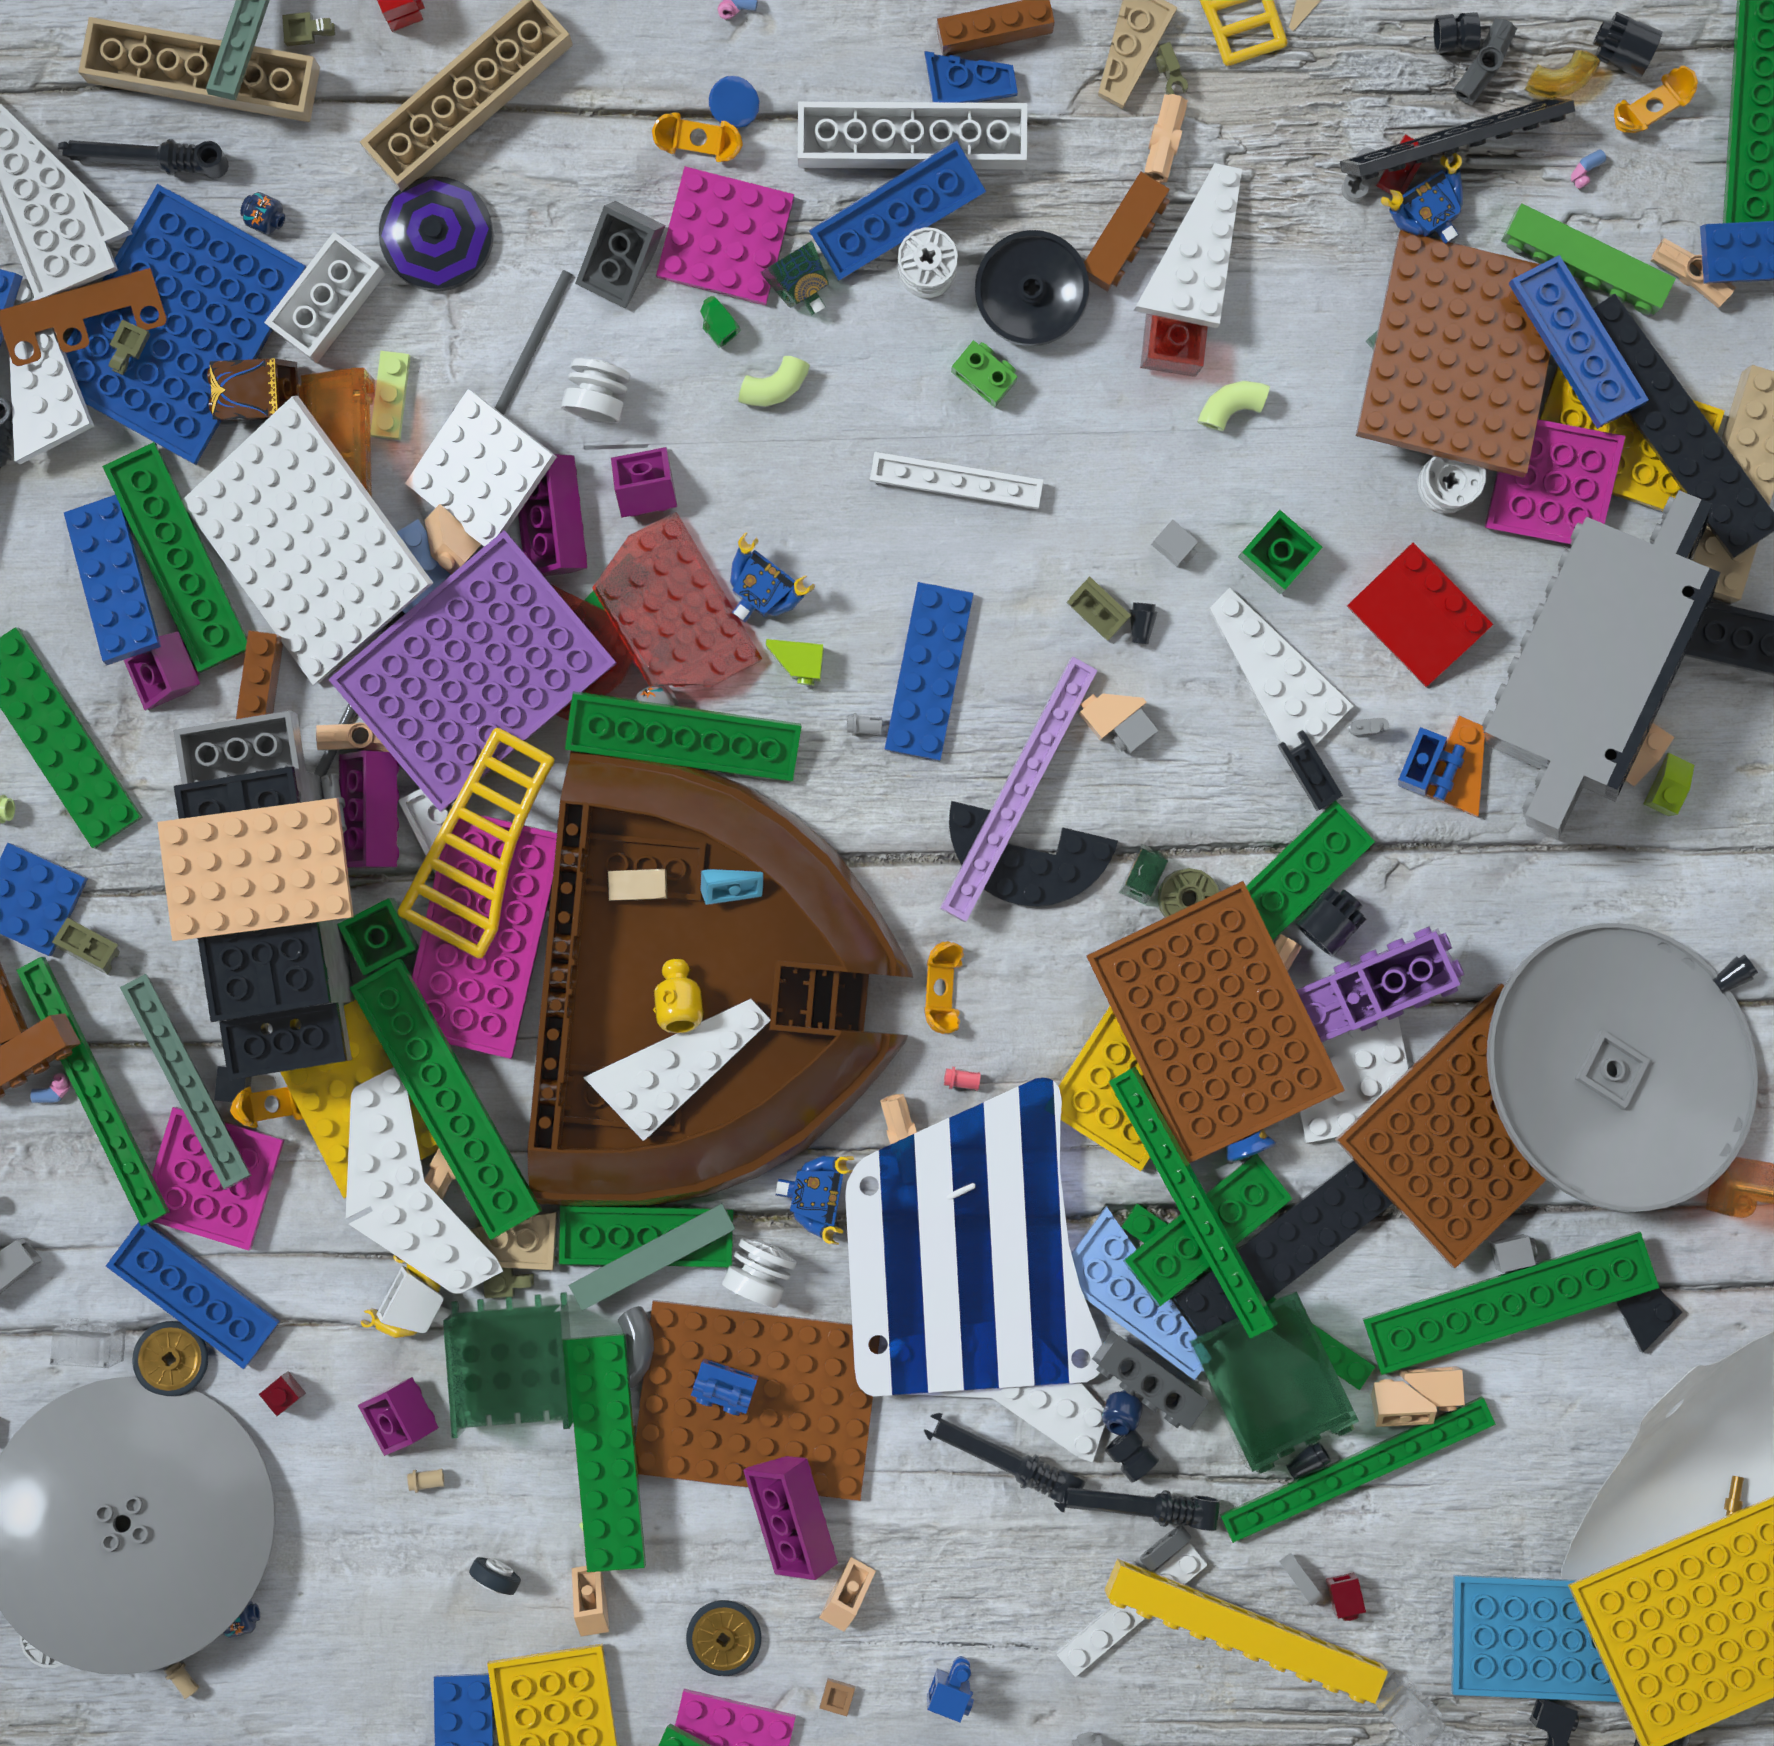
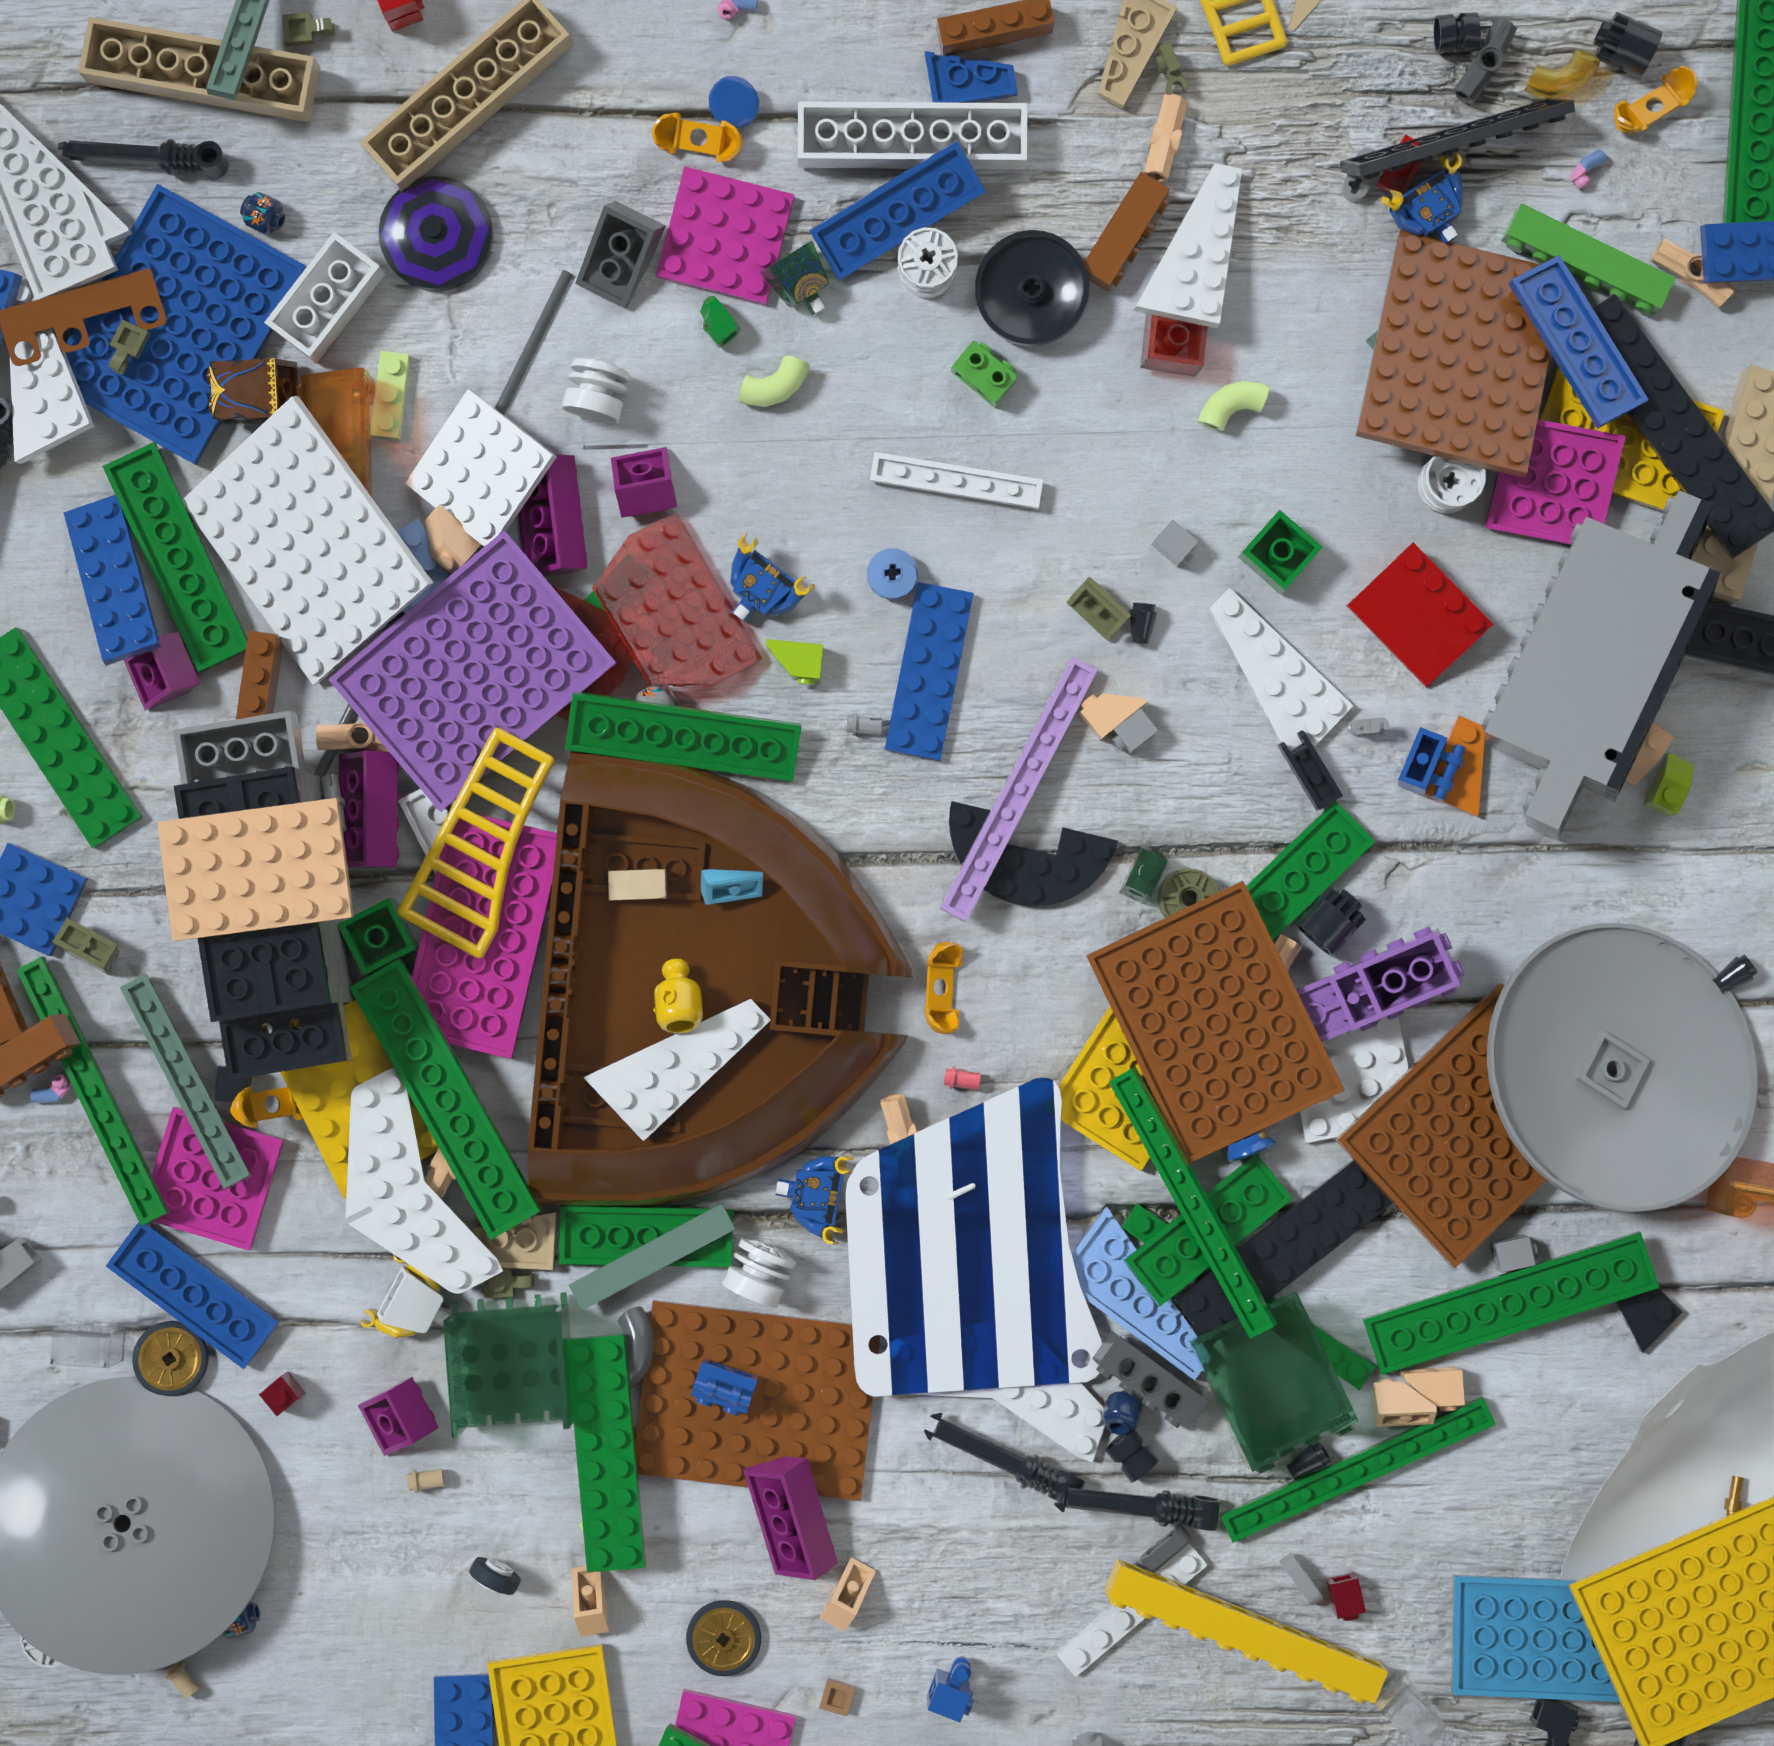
none -> medium blue piece [867,548,918,600]

